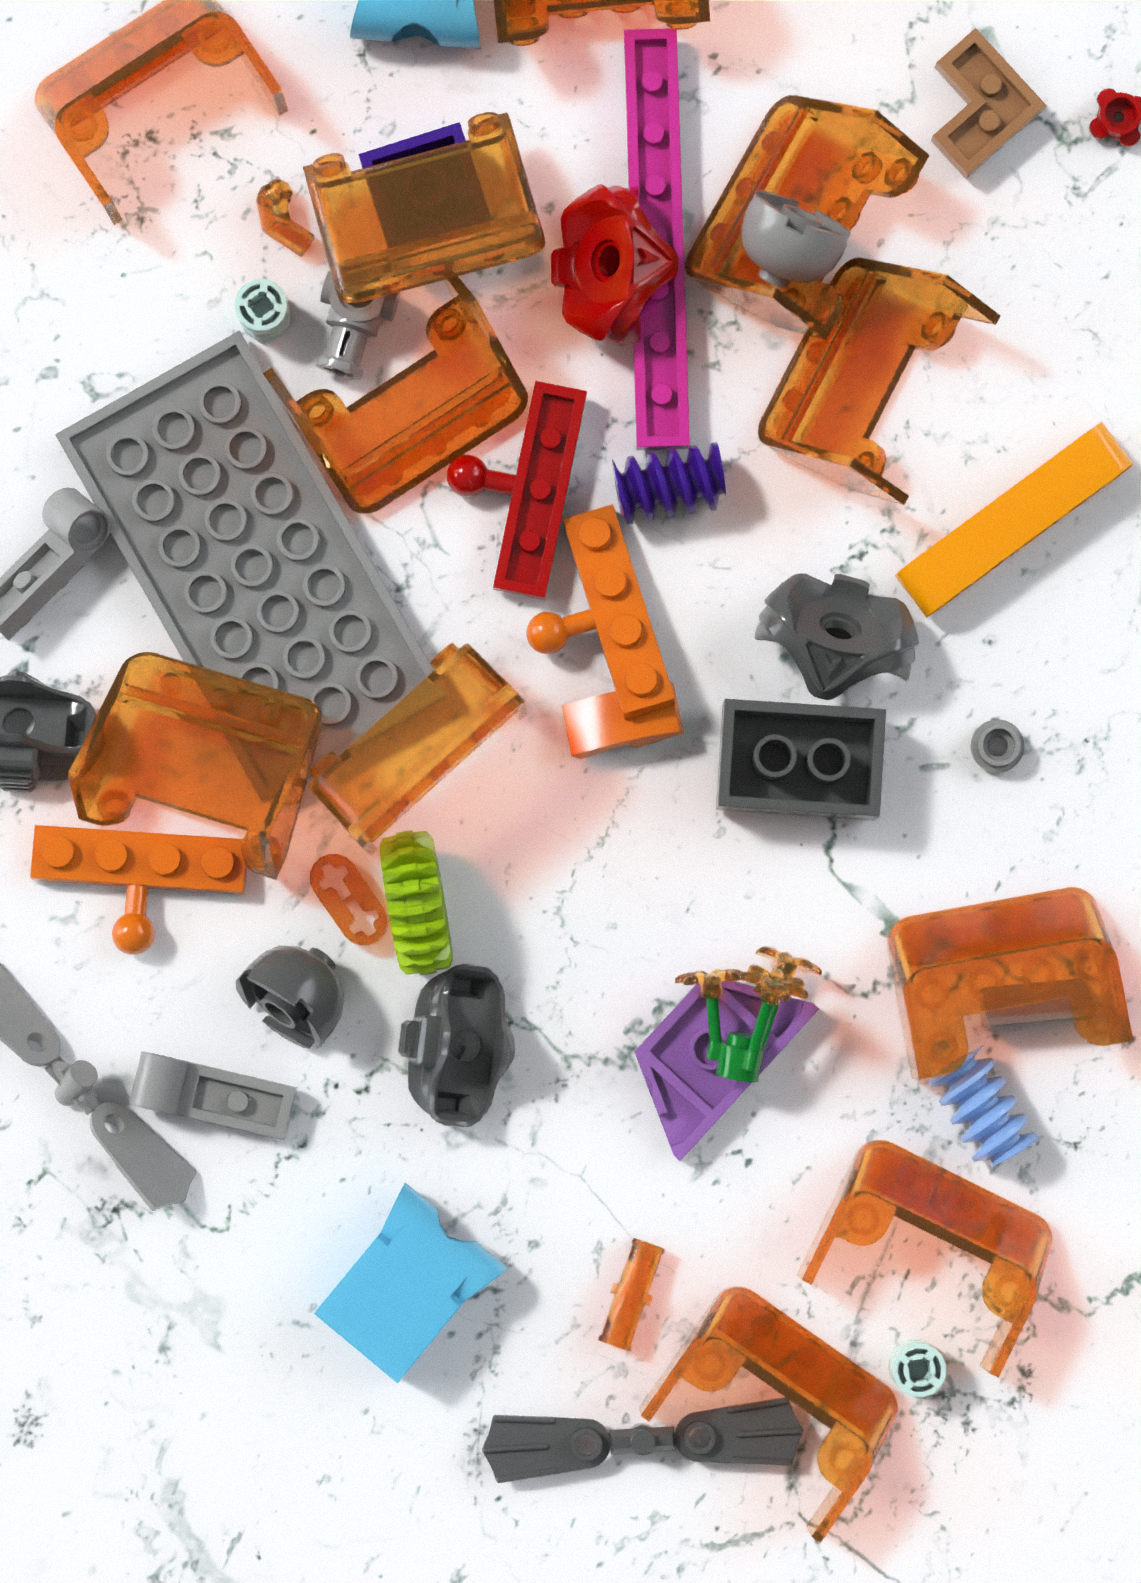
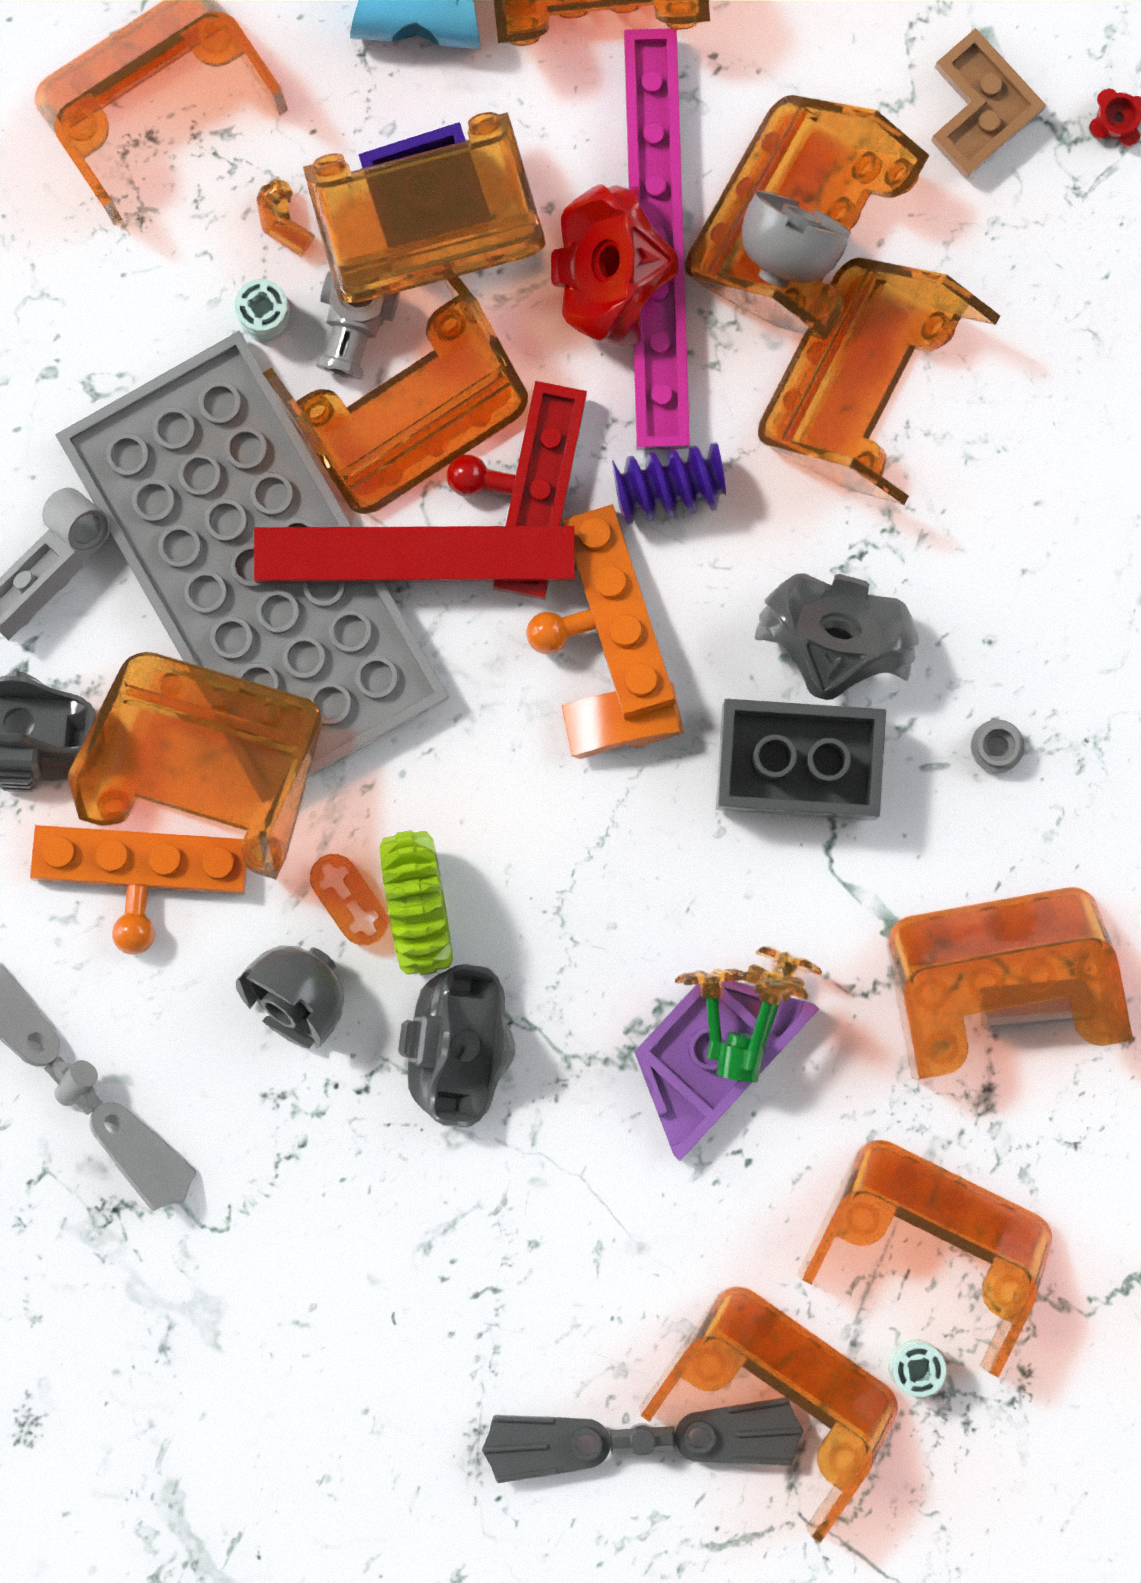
light grey plate [129,1051,298,1140] -> none
clear orange windscreen [308,642,528,856] -> none
medium azure piece [314,1182,508,1384] -> none
clear orange pin [598,1238,665,1351] -> none
light orange beam [895,422,1134,618] -> none
light blue piece [928,1045,1039,1166] -> none
none -> red tile [254,526,575,583]

